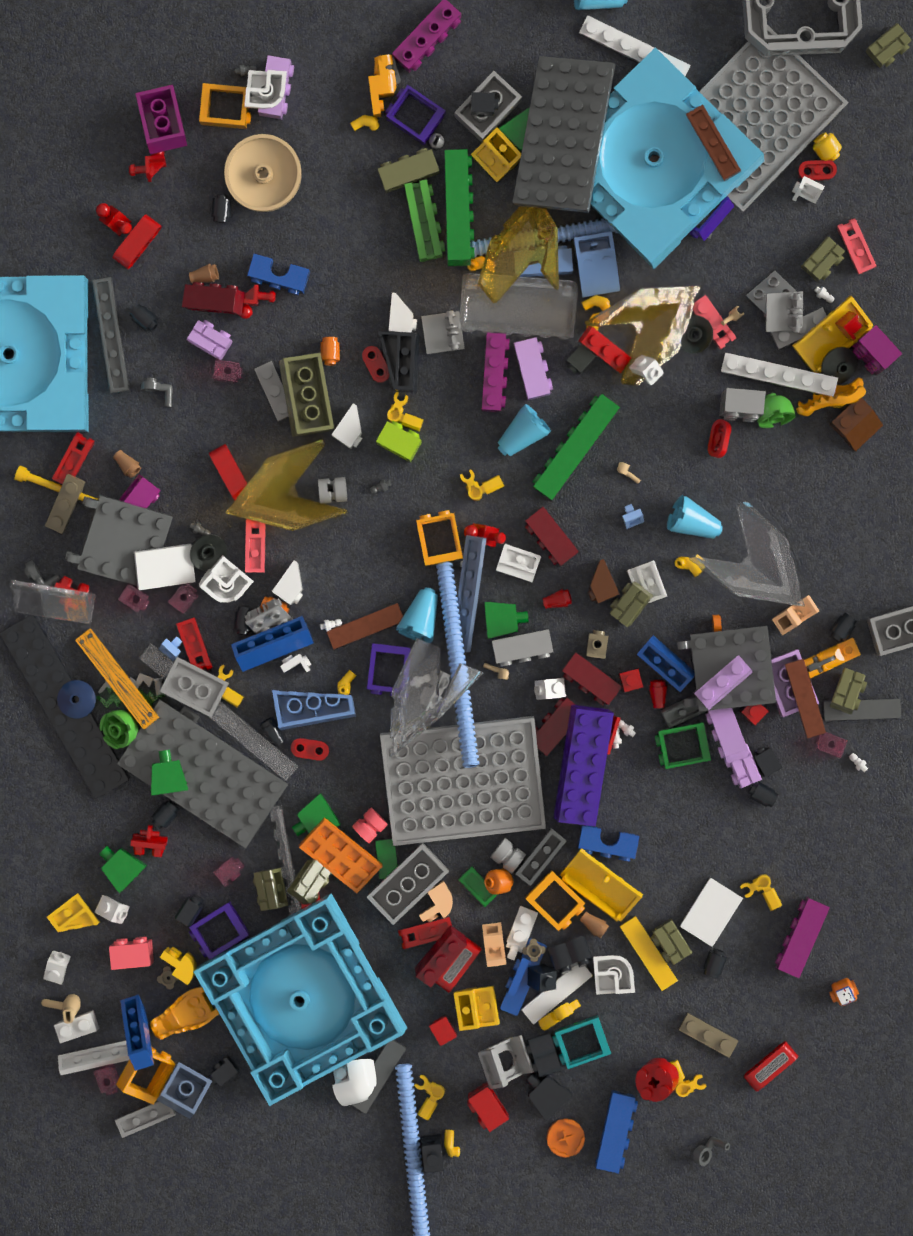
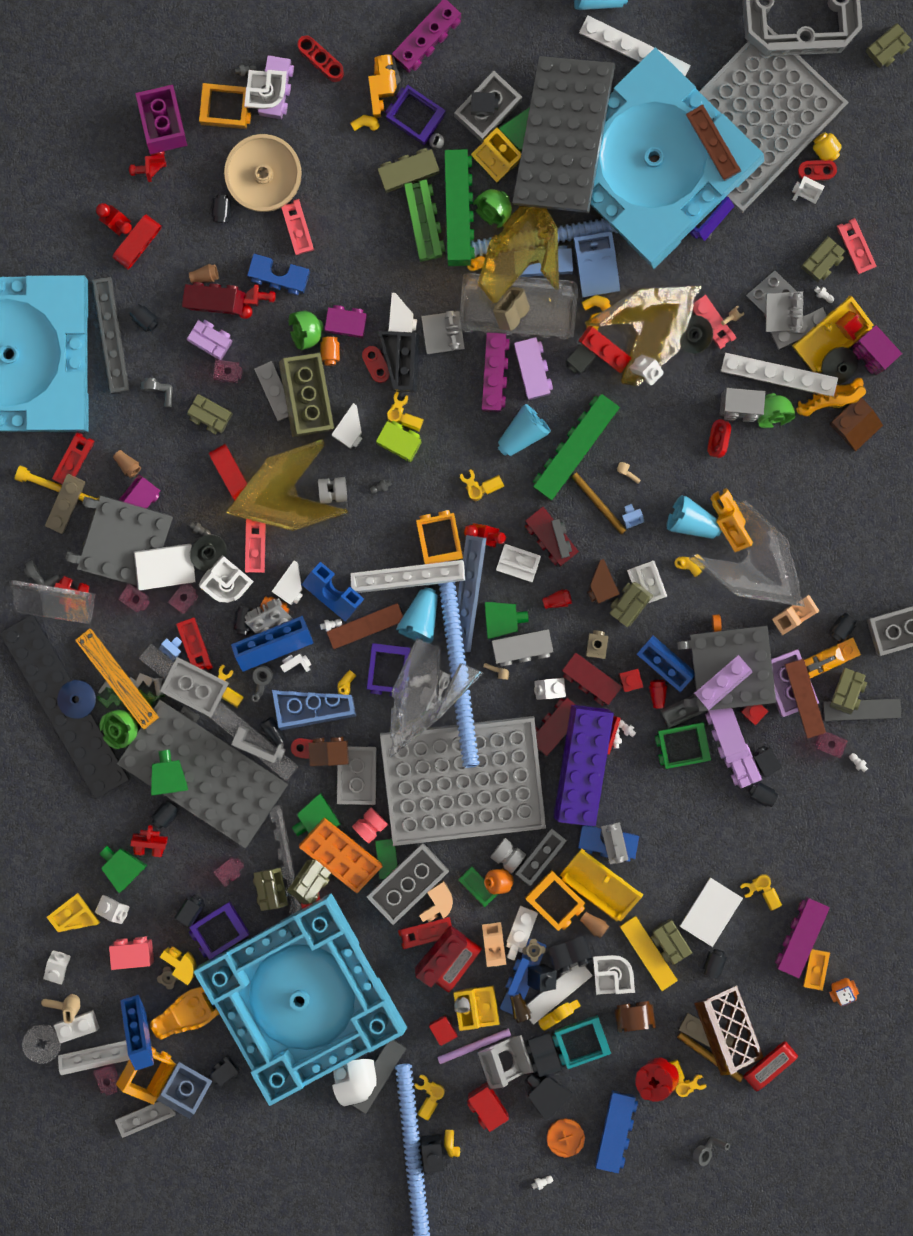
none -> clear plate [22,1024,62,1064]
none -> olive brick [187,394,233,435]
none -> light grey panel [231,726,286,763]
none -> dark grey plate [251,665,273,702]
none -> coral plate [281,199,314,256]
none -> bright green cylinder [289,311,323,350]
none -> red beam [298,36,344,82]
none -> blue arch [301,562,364,622]
none -> reddish brown brick [308,737,349,766]
none -> magenta brick [325,305,367,338]
none -> light grey plate [337,746,377,805]
none -> white plate [351,560,465,593]
none -> lavender bar [437,1028,511,1064]
none -> light grey hinge [454,997,470,1013]
none -> bright green cylinder [473,189,512,228]
none -> dark tan brick [493,287,530,331]
none -> dark brown cone [510,993,532,1024]
none -> white piece [531,1176,553,1190]
none -> dark grey plate [551,519,572,559]
none -> pearl gold bar [571,472,627,535]
none -> light grey hinge [601,822,628,864]
none -> reddish brown brick [614,1001,656,1033]
none -> pearl gold bar [677,1032,743,1082]
none -> fence [694,986,764,1075]
none -> light orange plate [710,488,753,552]
none -> light orange plate [803,949,830,991]

